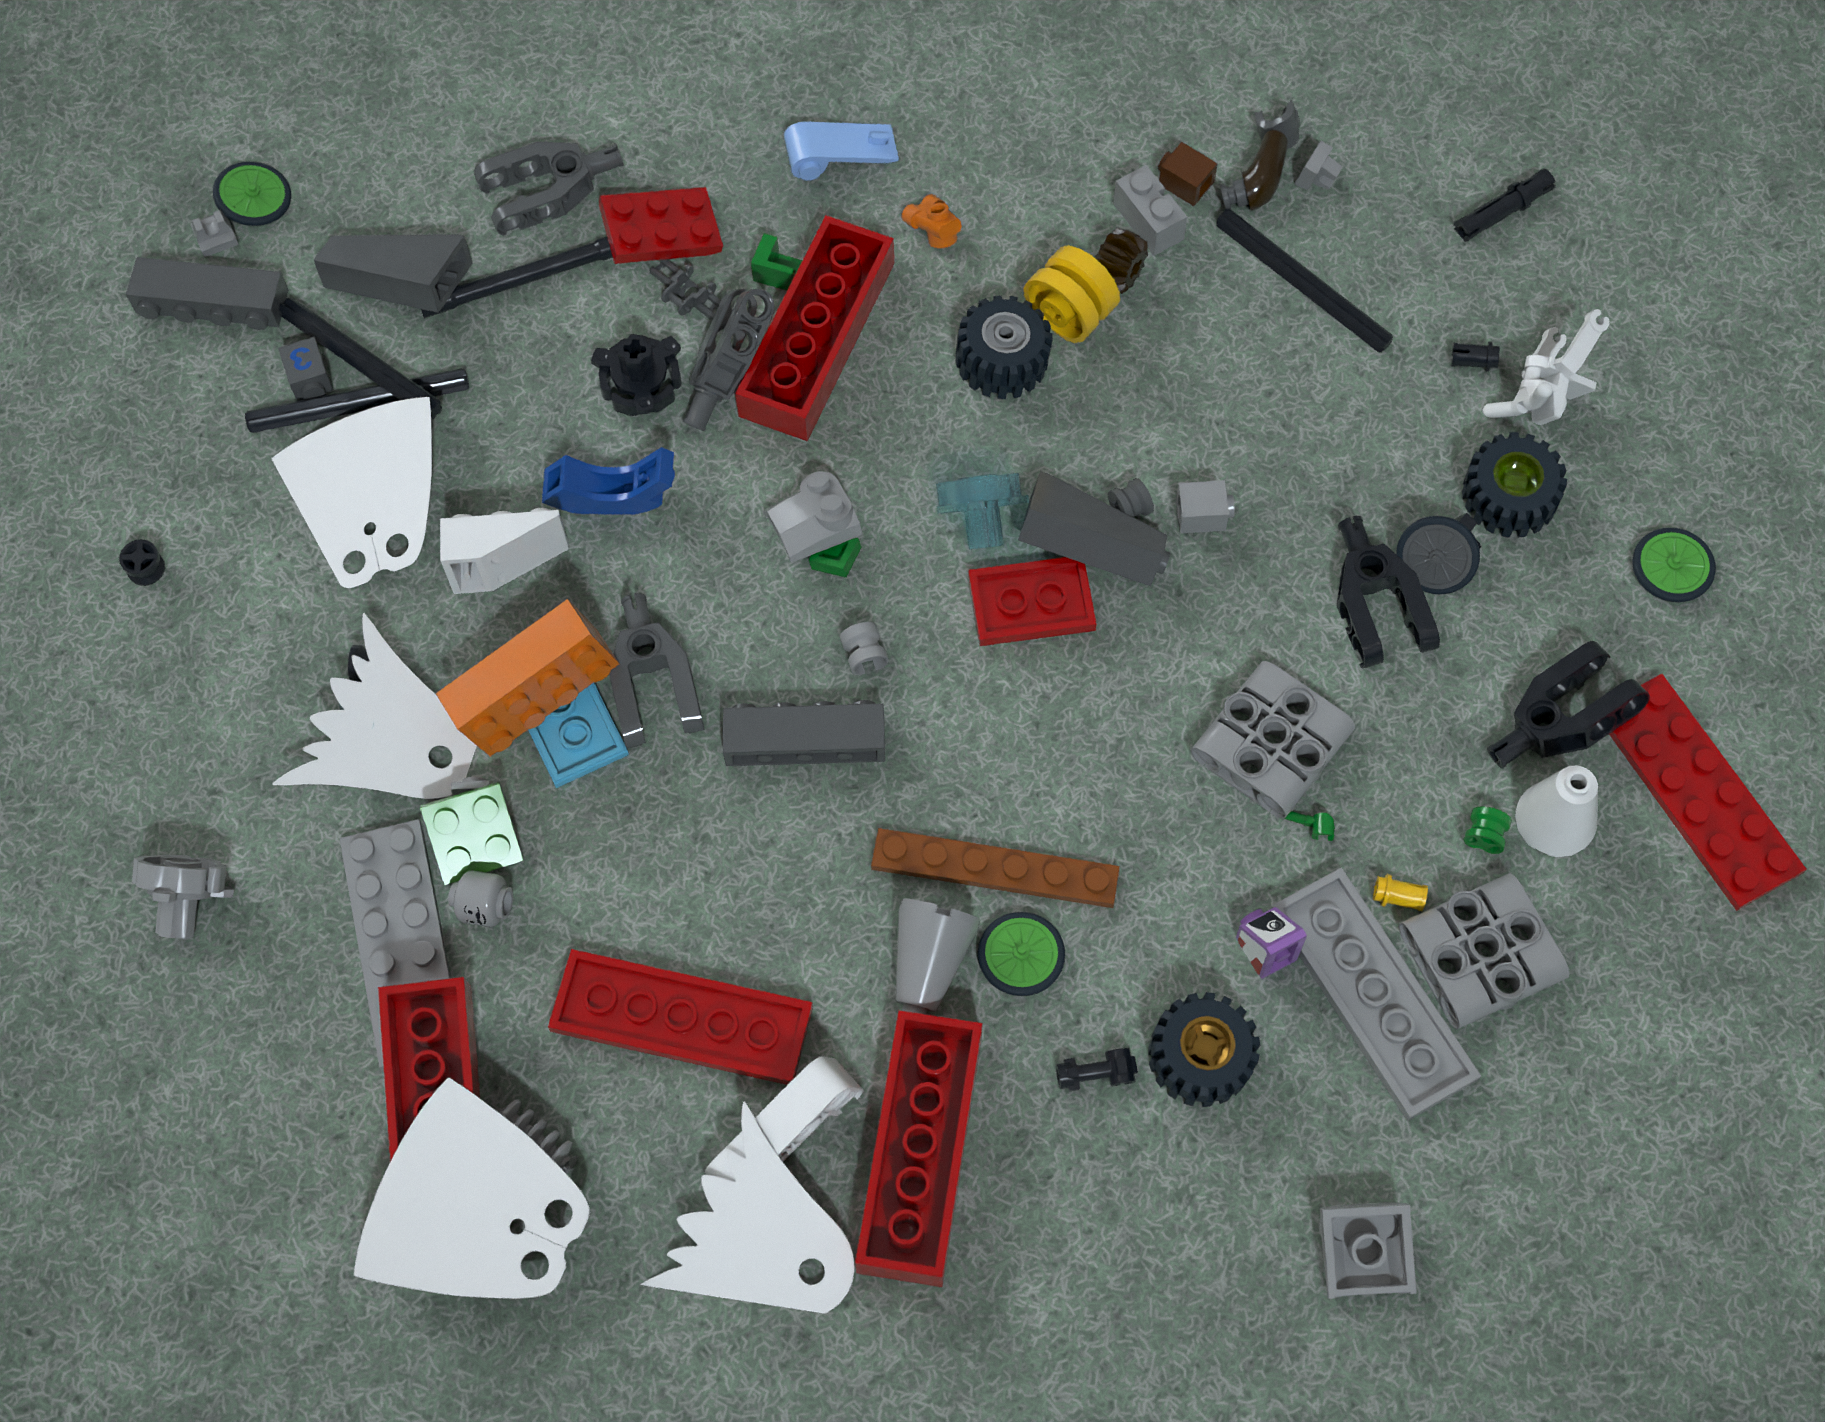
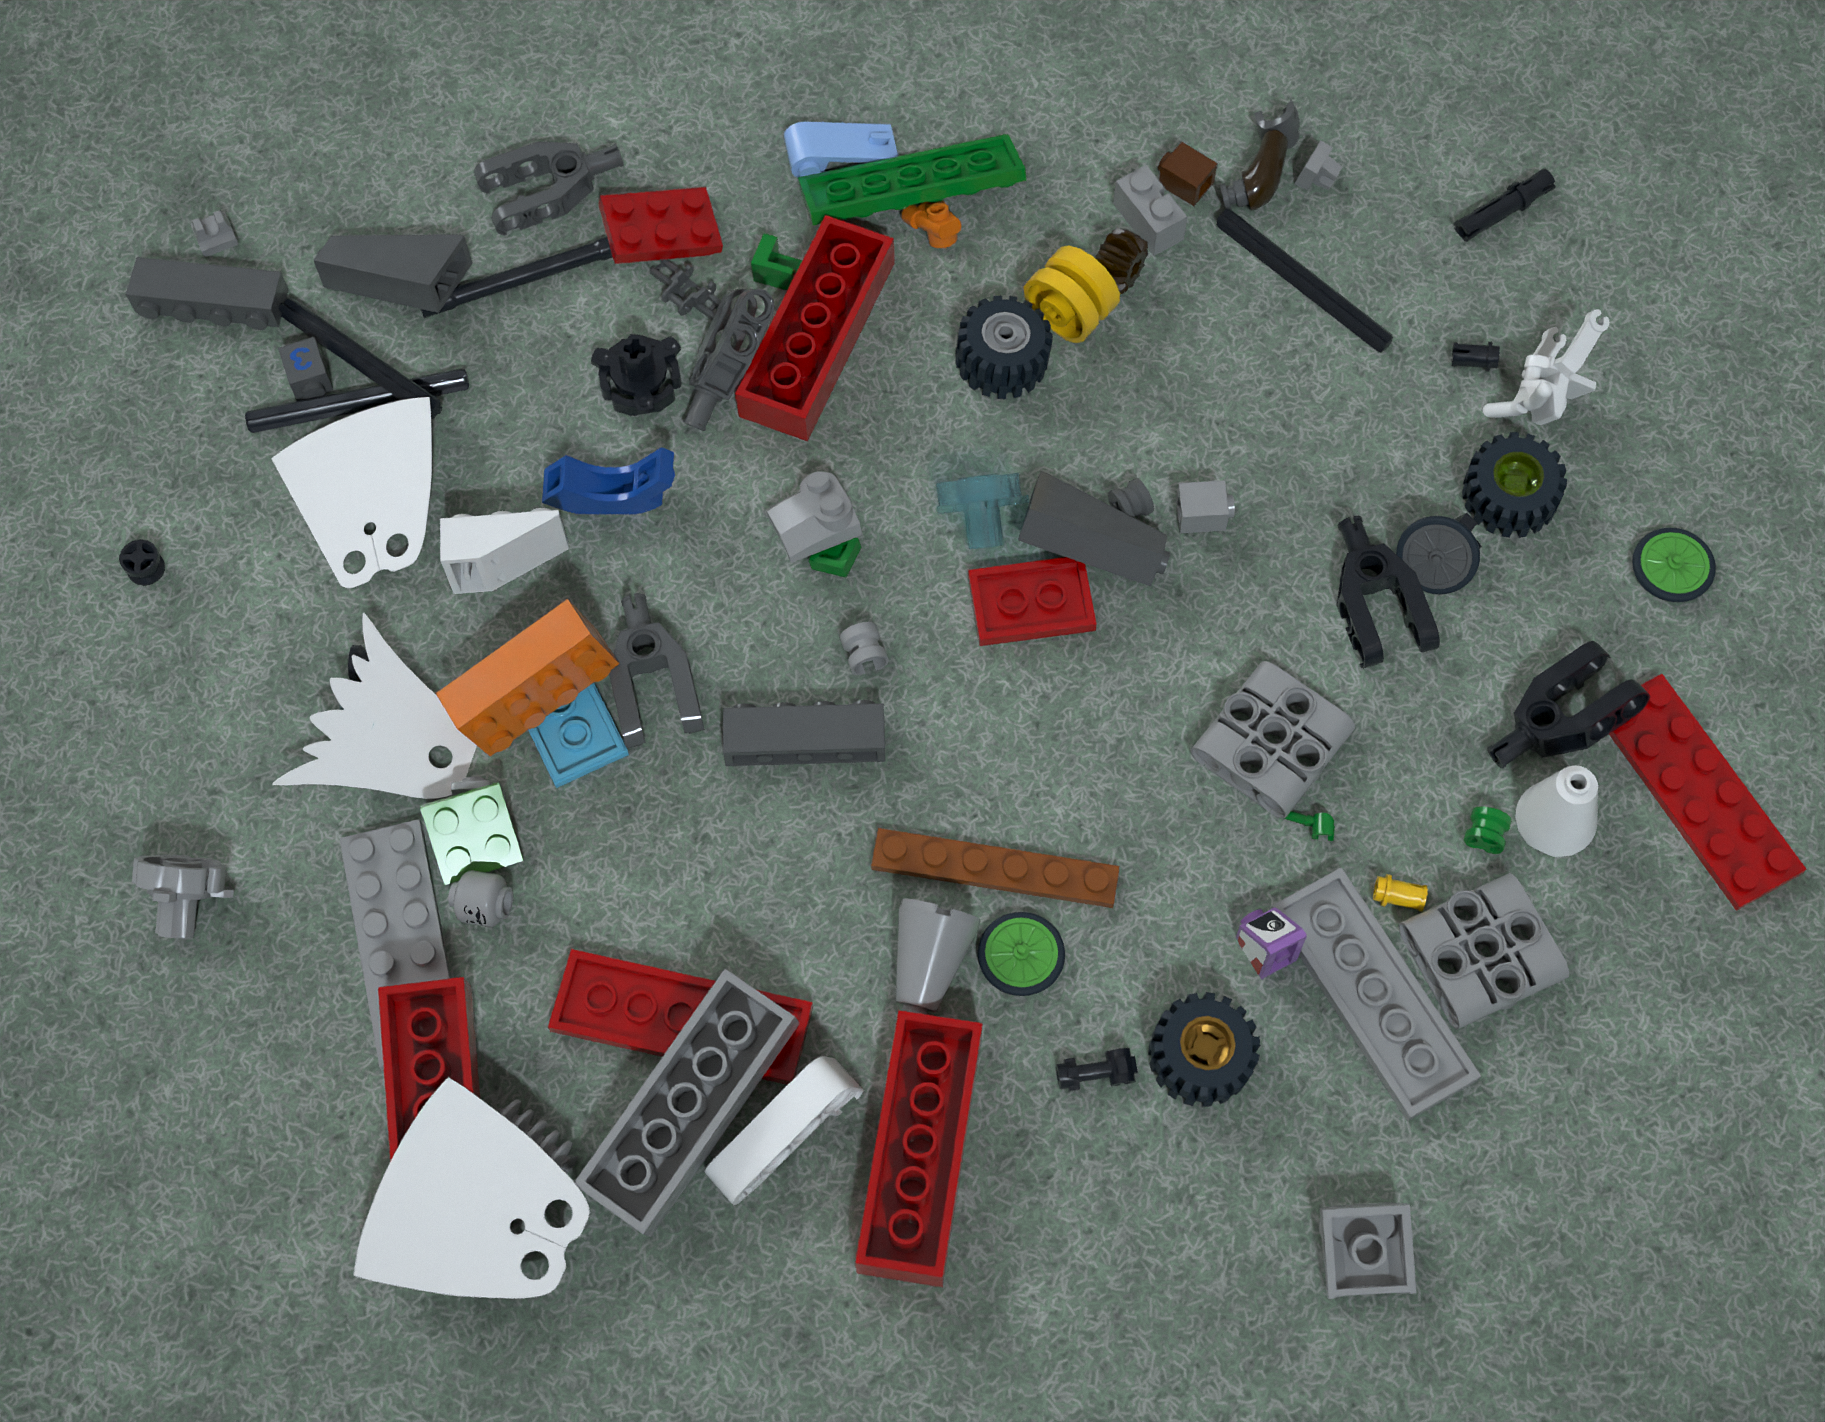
bright green wheel [213,162,291,226] -> none
white piece [640,1102,855,1313] -> none
none -> light grey brick [574,969,800,1237]
none -> green plate [798,134,1027,226]

